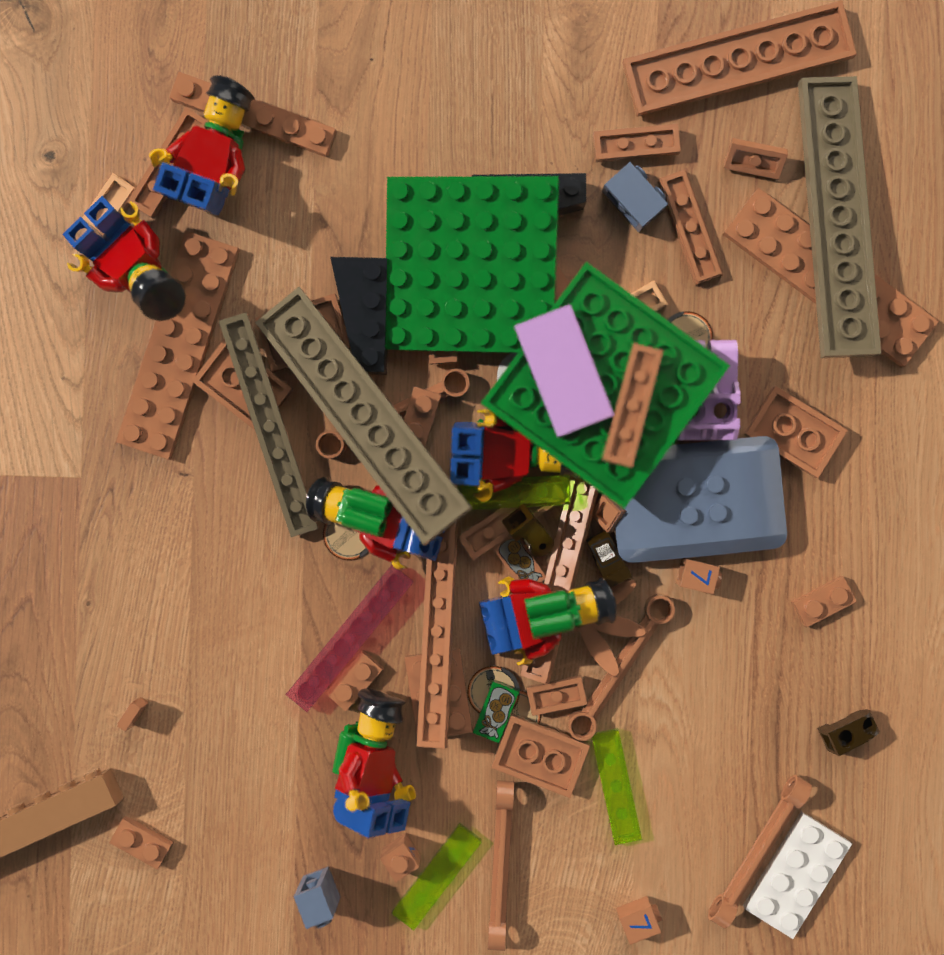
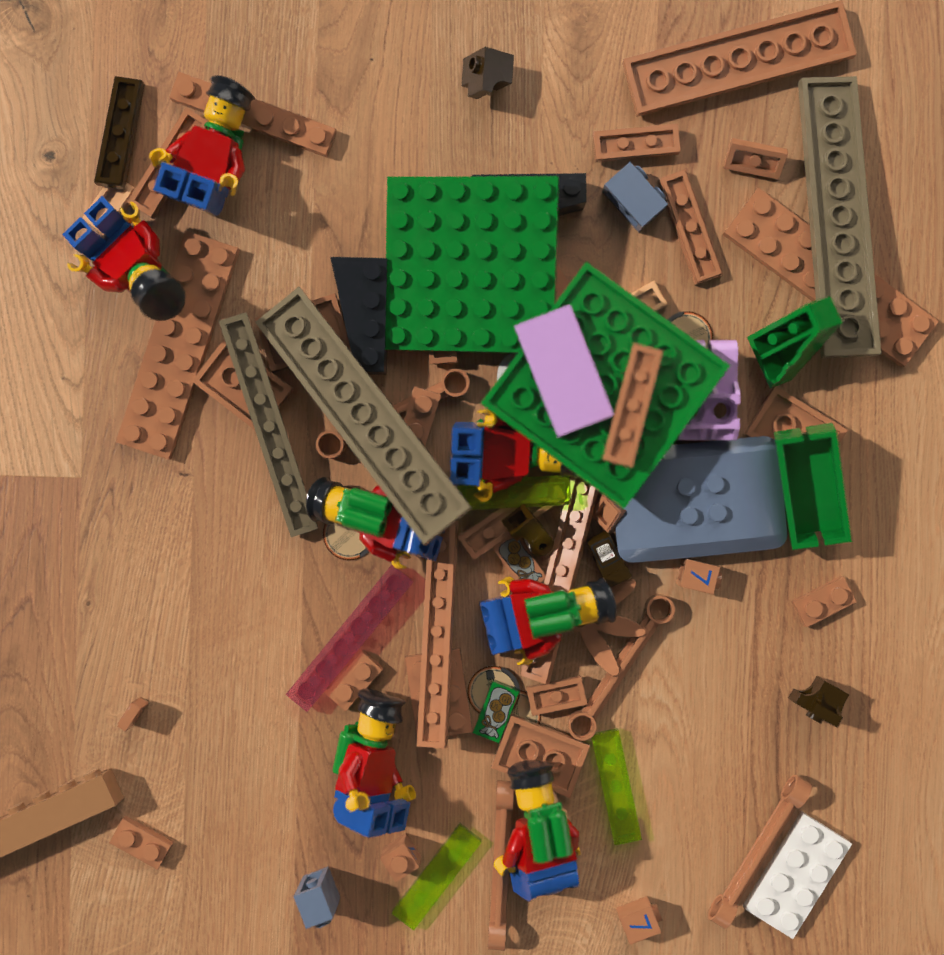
dark brown leg [817,709,880,756] -> none
none -> dark brown tile [94,76,145,190]
none -> dark brown brick [461,47,514,99]
none -> piece [494,760,581,901]
none -> green wedge [747,296,843,388]
none -> green piece [773,423,852,550]
none -> dark brown brick [788,676,849,727]

